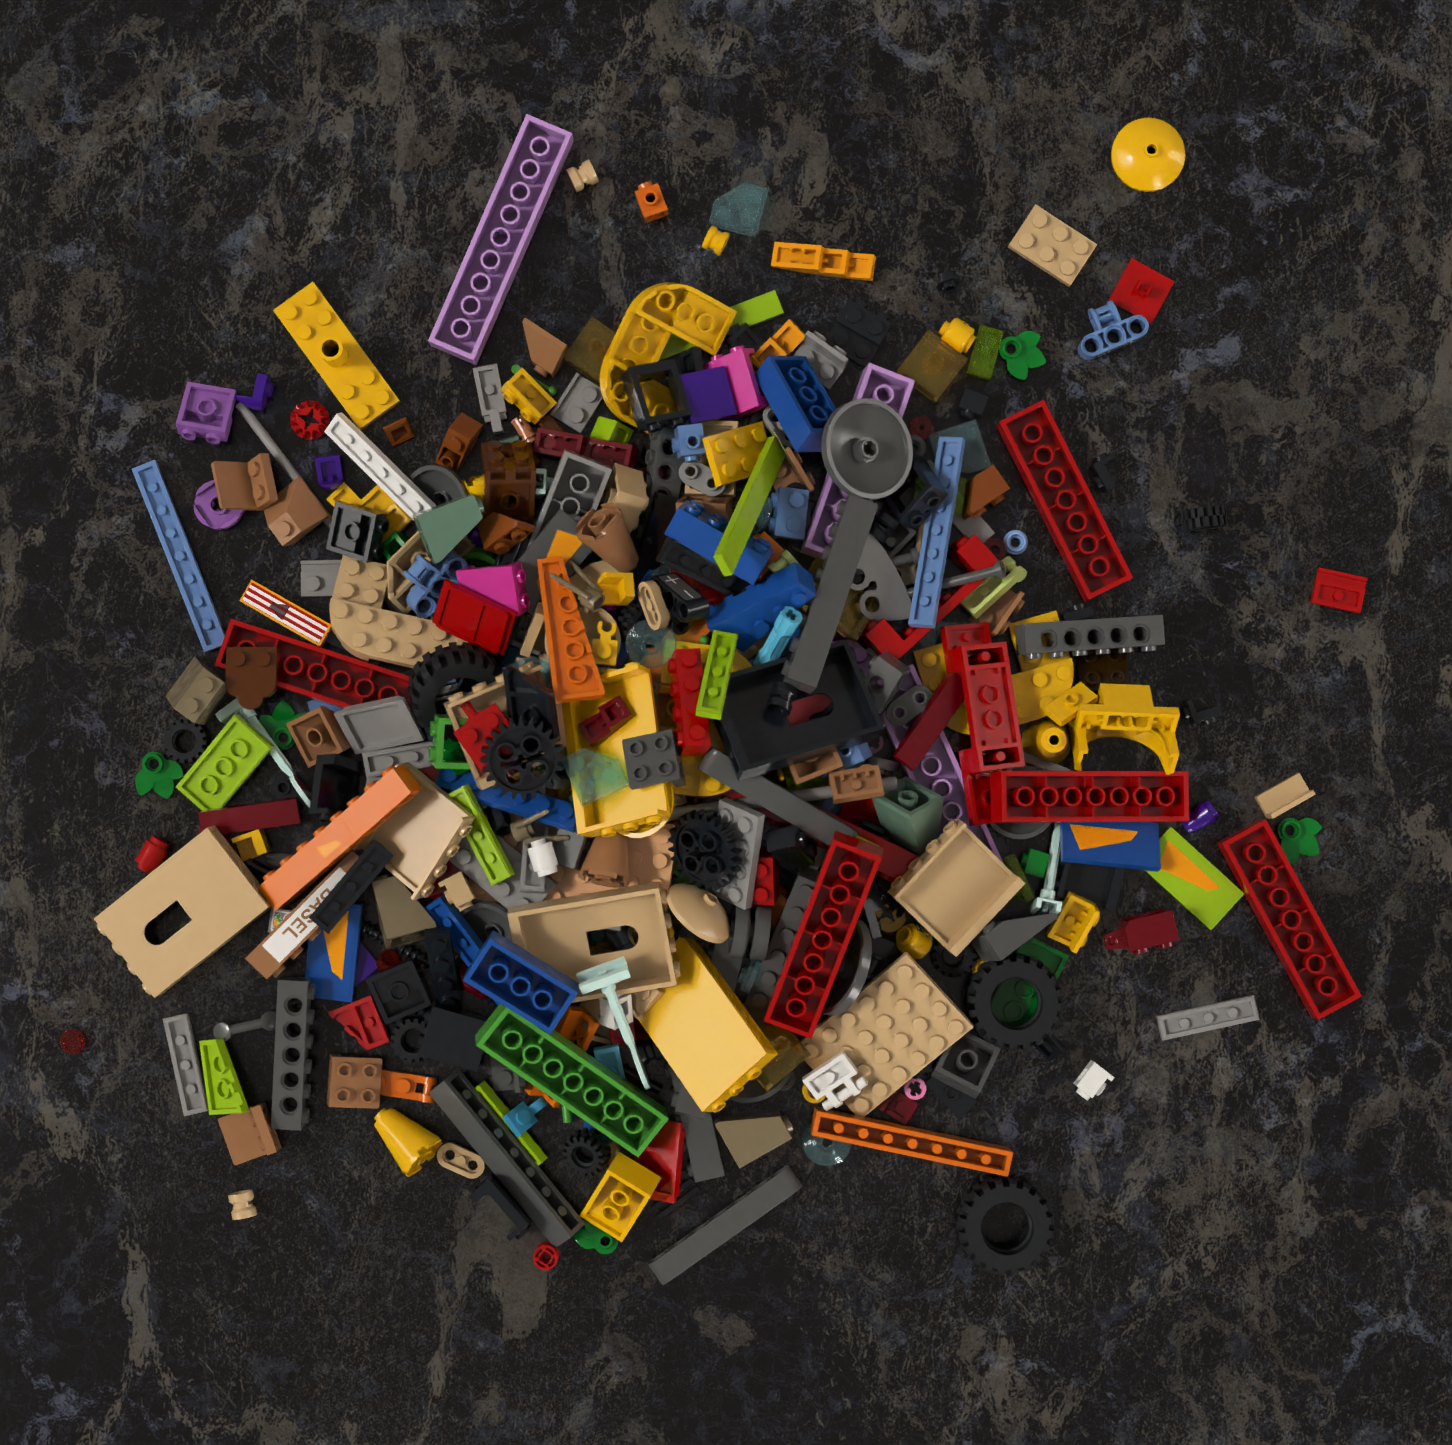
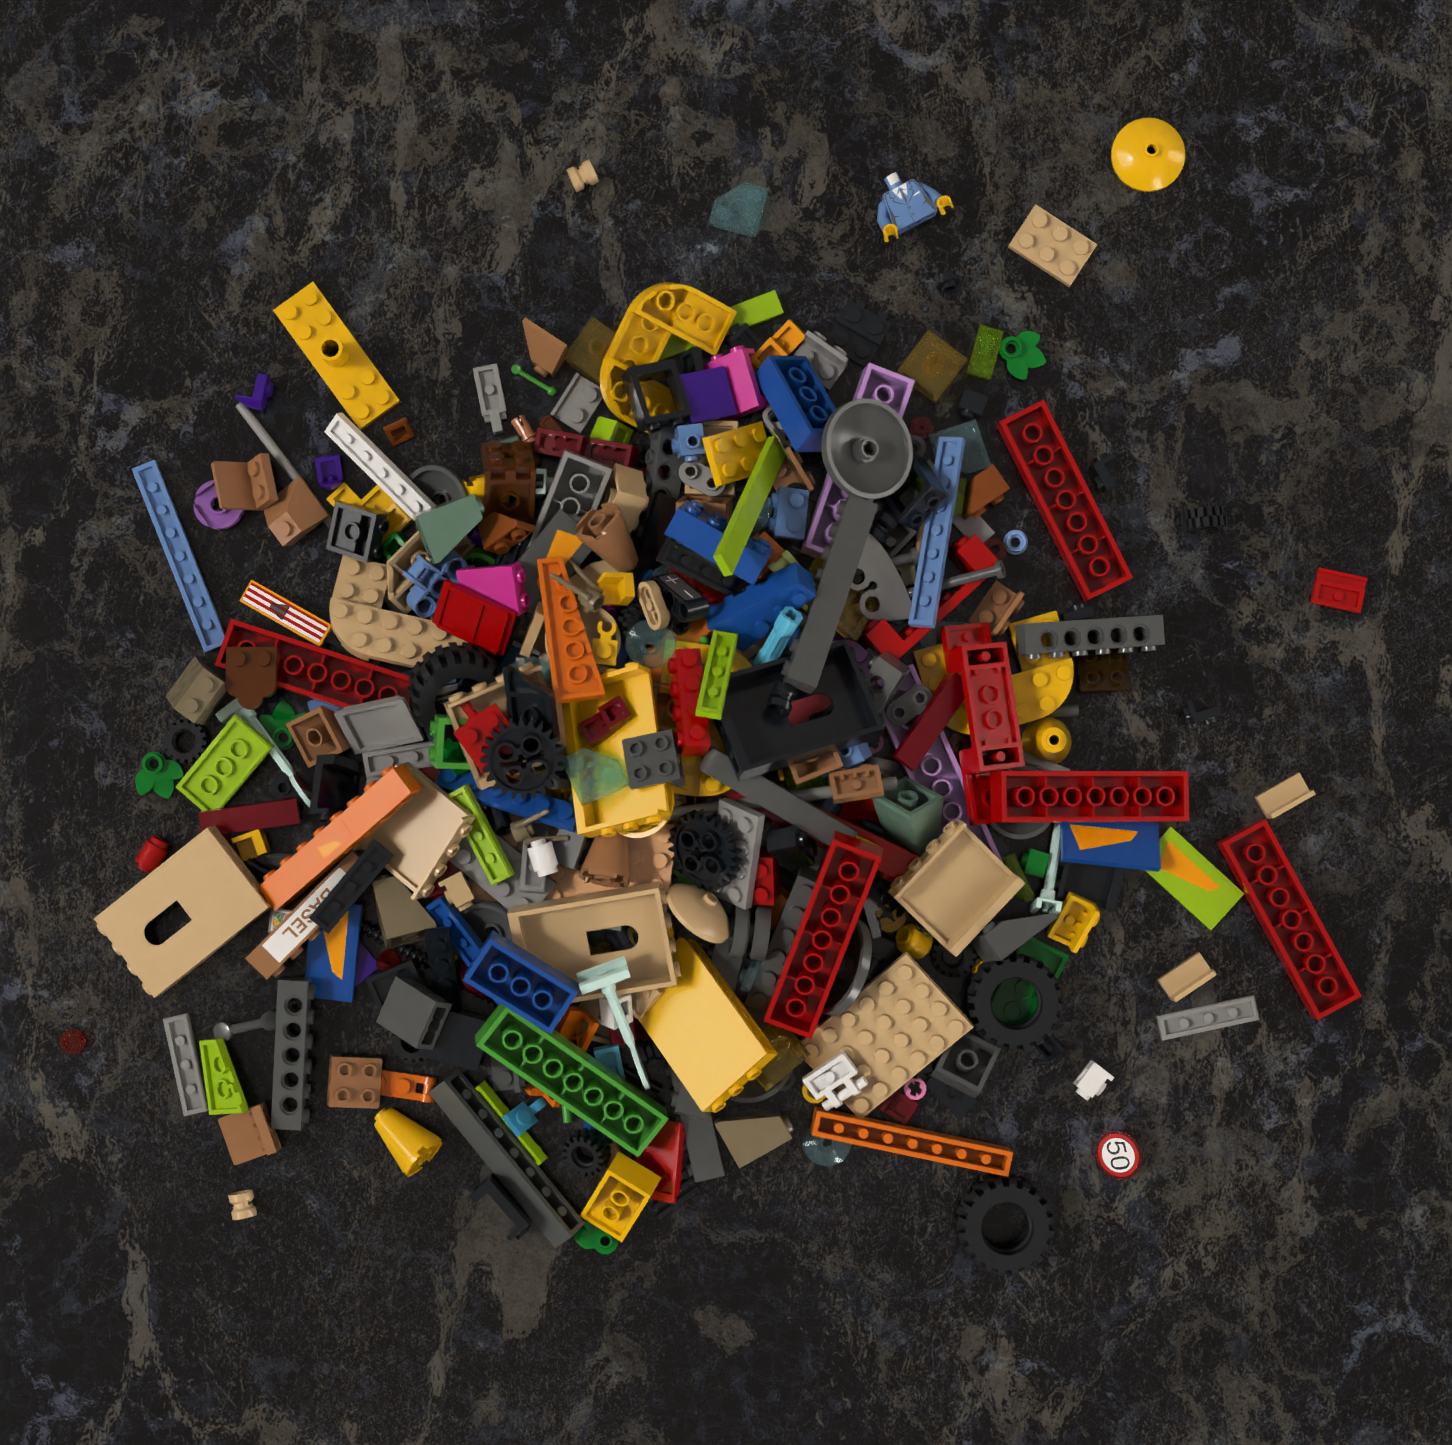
medium lavender plate [176,382,237,444] -> none
red gear [290,400,330,440] -> none
light grey plate [301,560,341,597] -> none
red wing [328,995,391,1050] -> none
lavender brick [428,114,574,365] -> none
dark orange slope [435,413,483,474] -> none
tan plate [437,1142,486,1179] -> none
yellow bracket [500,368,557,425] -> none
red wheel [533,1241,559,1270] -> none
orange brick [635,181,668,224] -> none
dark grey beam [648,1165,803,1285] -> none
yellow wheel [702,225,730,256] -> none
light orange slope [771,242,876,281] -> none
yellow head [938,318,976,355] -> none
yellowish green plate [960,556,1027,619] -> none
yellow plate [1044,682,1098,727] -> none
yellow piece [1068,683,1180,775] -> none
medium blue beam [1077,300,1149,360] -> none
dark red hinge [1103,908,1180,955] -> none
red piece [1108,258,1175,325] -> none
dark purple cone [1181,800,1220,834] -> none
green plate [1277,818,1322,864] -> none
none -> dark grey brick [376,976,452,1050]
none -> medium blue torso [877,172,954,242]
none -> piece [1095,1130,1143,1180]
none -> tan panel [1157,952,1217,1002]

